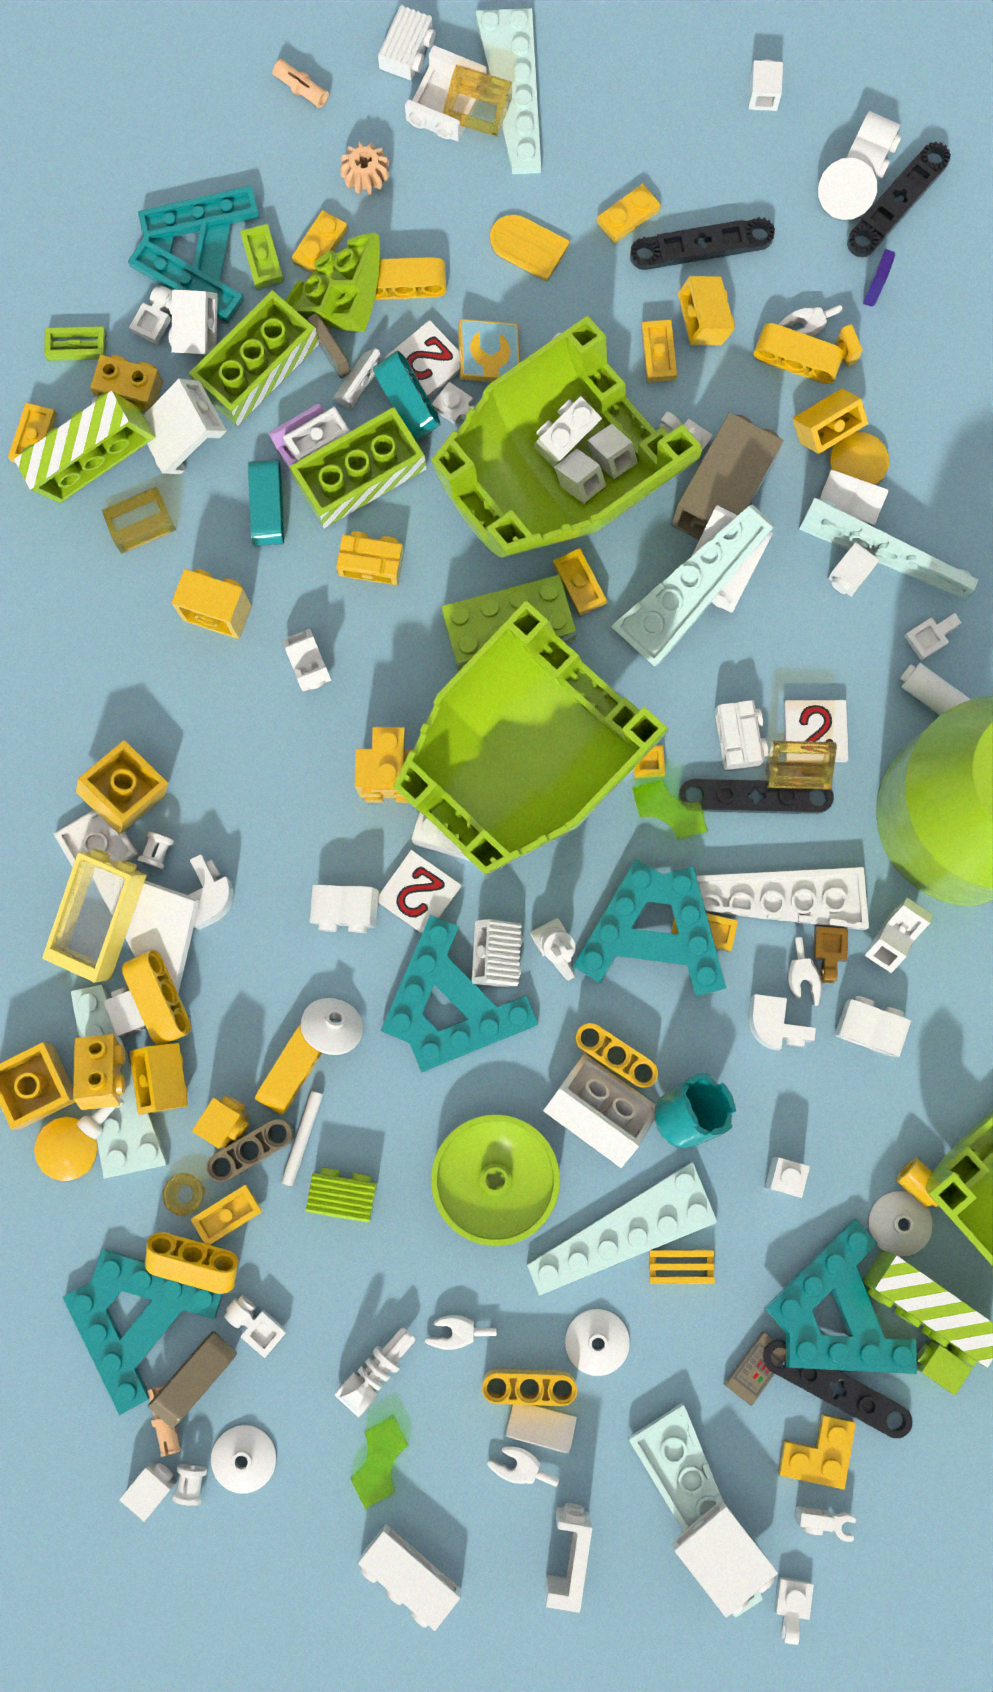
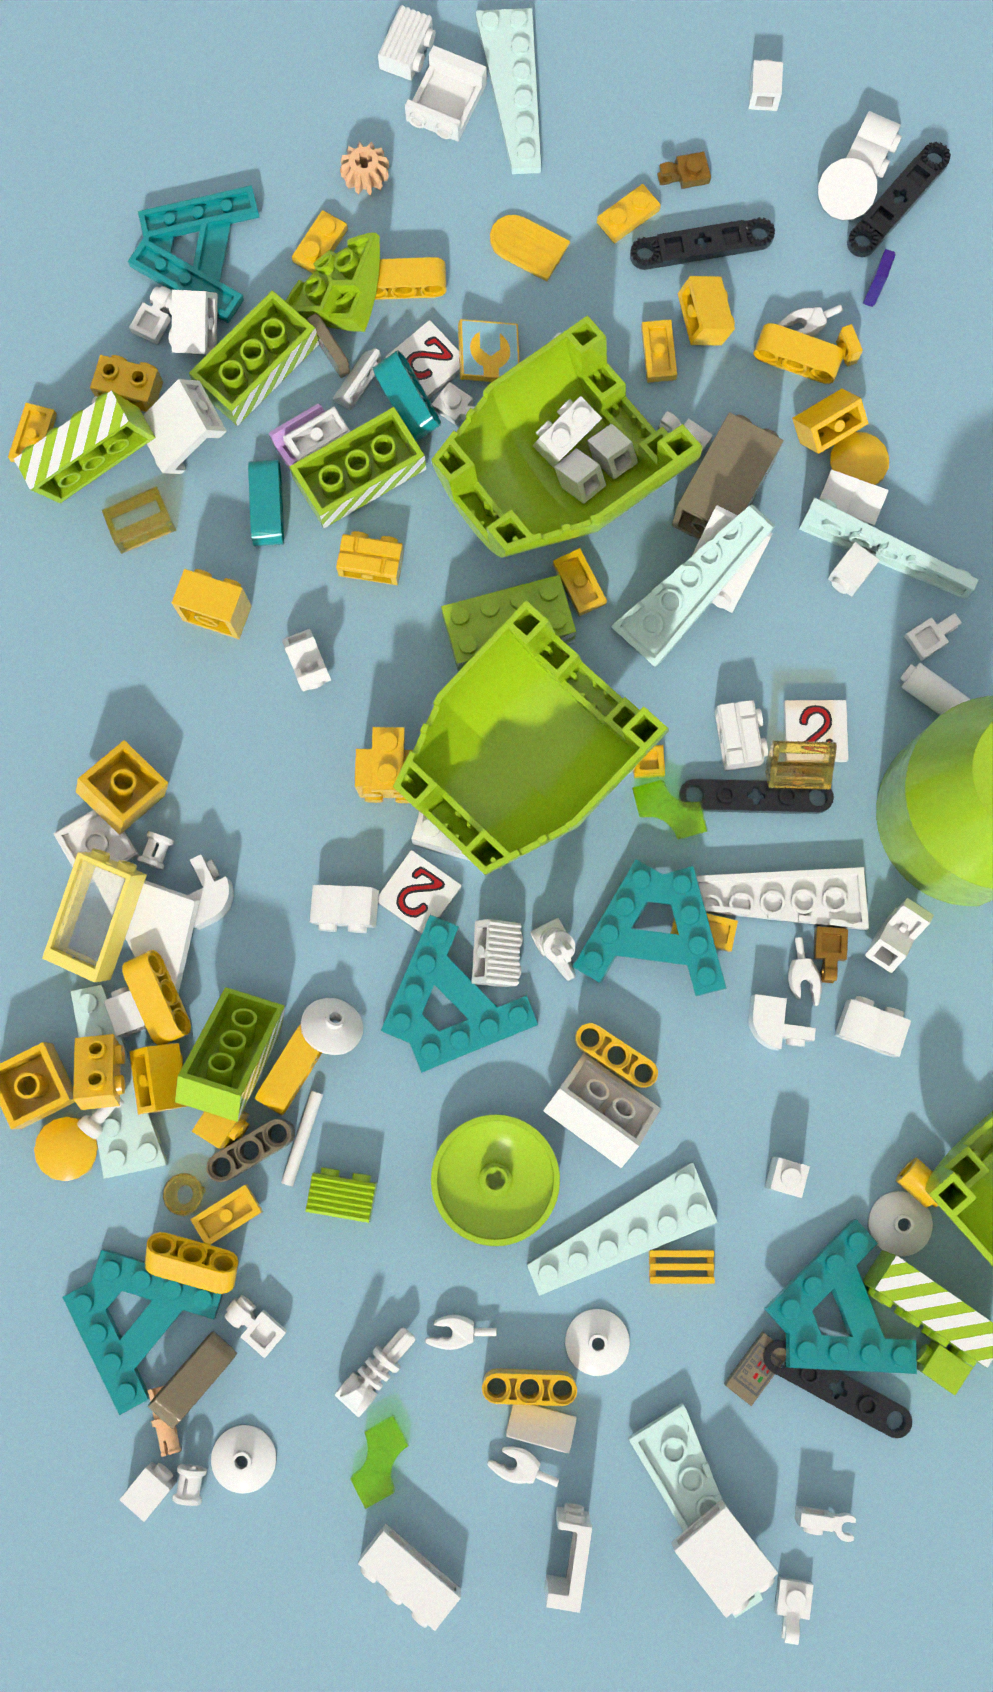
lime tile [44,326,106,361] -> none
lime plate [240,224,284,289] -> none
light nougat pin [272,59,329,108] -> none
clear yellow tile [443,64,512,137] -> none
teal cylinder [654,1073,736,1148] -> none
yellow plate [778,1414,856,1490] -> none
none -> lime brick [175,987,285,1122]
none -> pearl gold plate [657,151,711,189]

